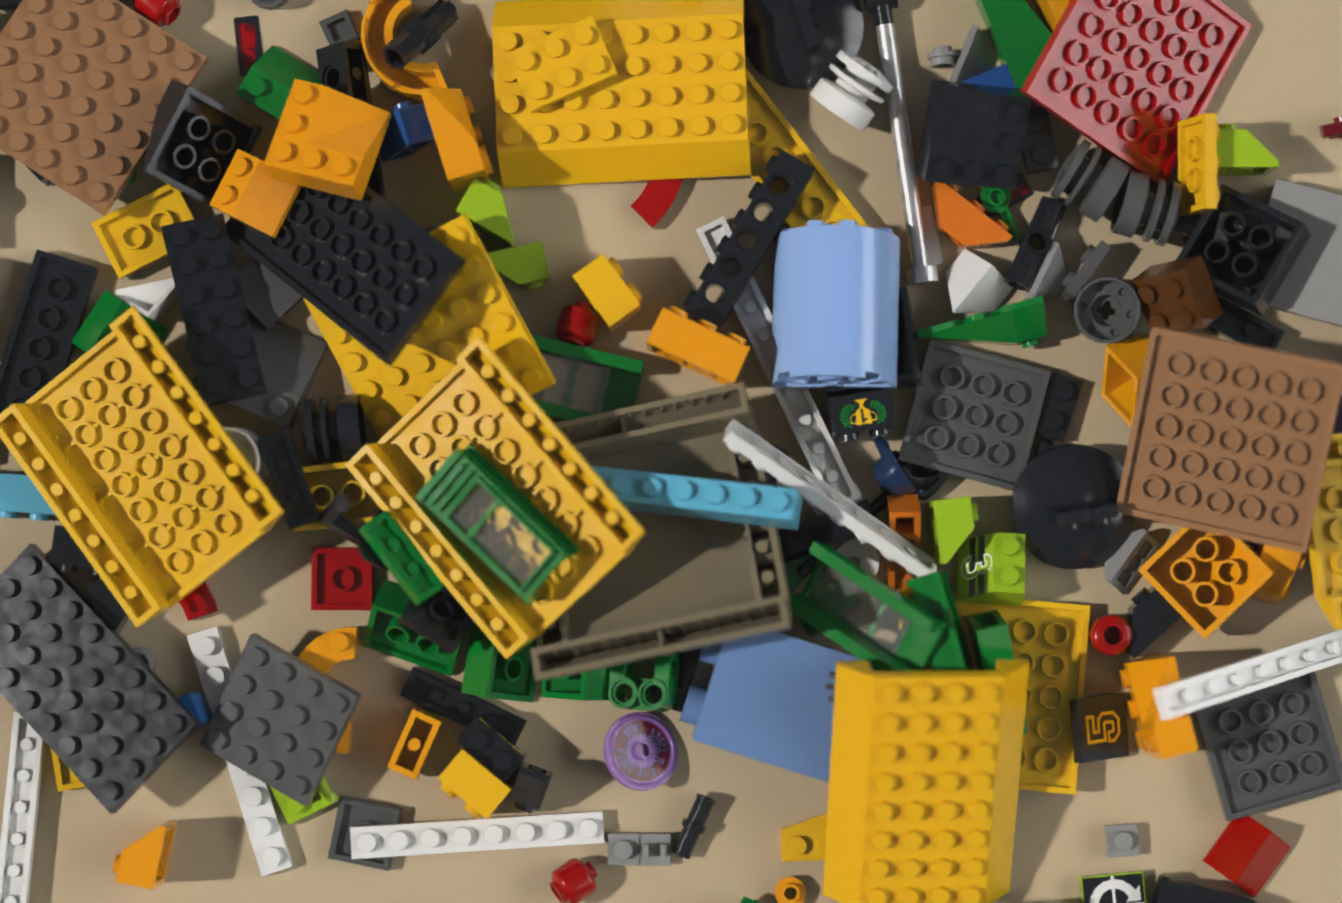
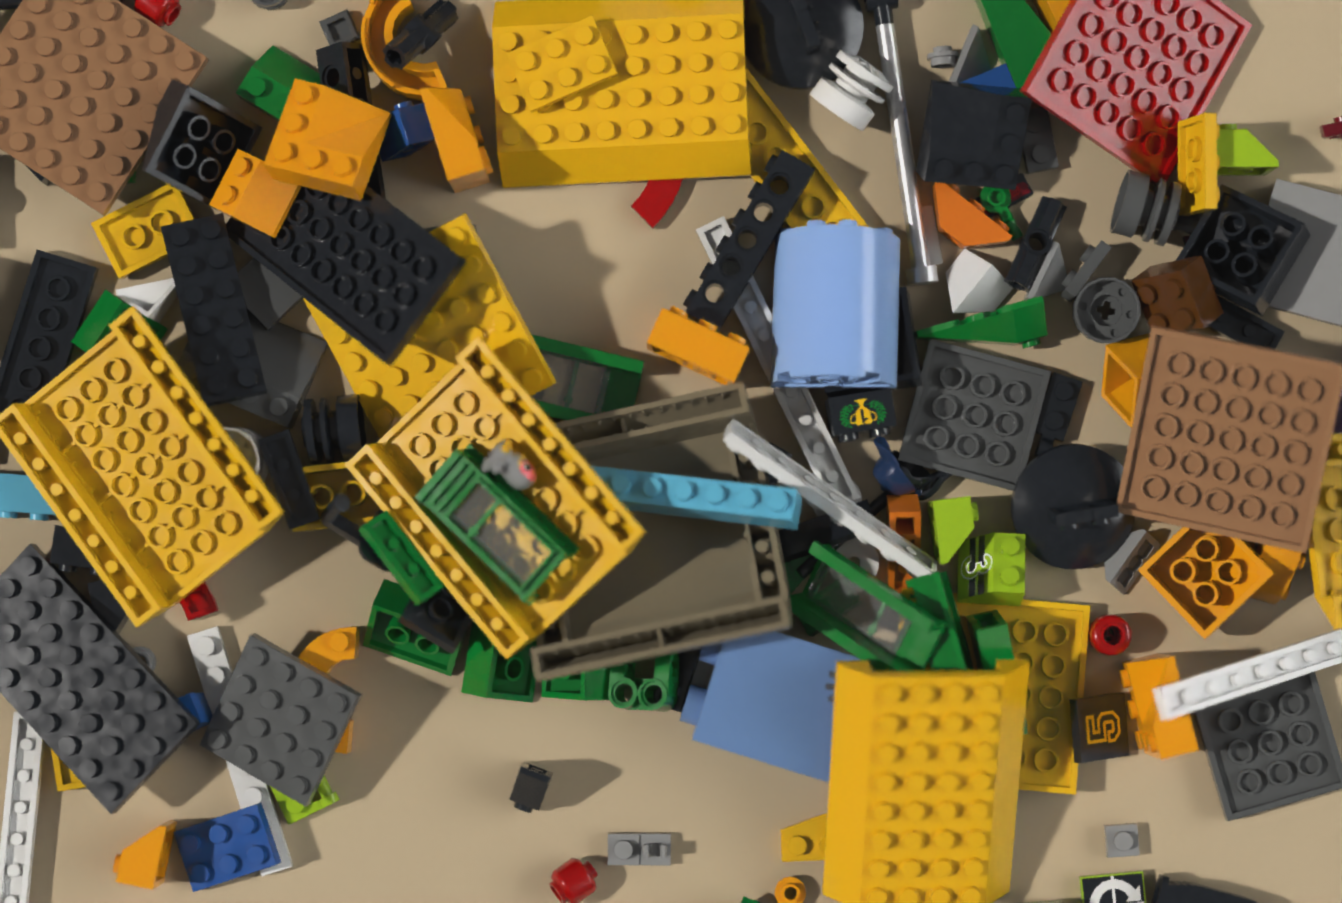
sticker [234,15,263,77] -> none
red tile [311,547,375,611] -> none
dark grey tile [328,795,403,871] -> none
white plate [350,810,605,859] -> none
light orange brick [387,707,444,780] -> none
black tile [400,667,527,745] -> none
yellow brick [437,748,514,820] -> none
lime slope [455,177,517,248] -> none
black brick [456,715,527,782] -> none
lime slope [488,241,550,291] -> none
red head [555,301,600,347] -> none
yellow brick [572,254,642,332] -> none
medium lavender shield [603,712,678,791] -> none
black pin [671,793,716,859] -> none
dark grey wheel [1050,139,1131,223] -> none
black slope [1126,587,1181,658] -> none
red slope [1202,816,1290,898] -> none
none -> blue plate [173,803,281,892]
none -> light grey animal [482,439,537,490]

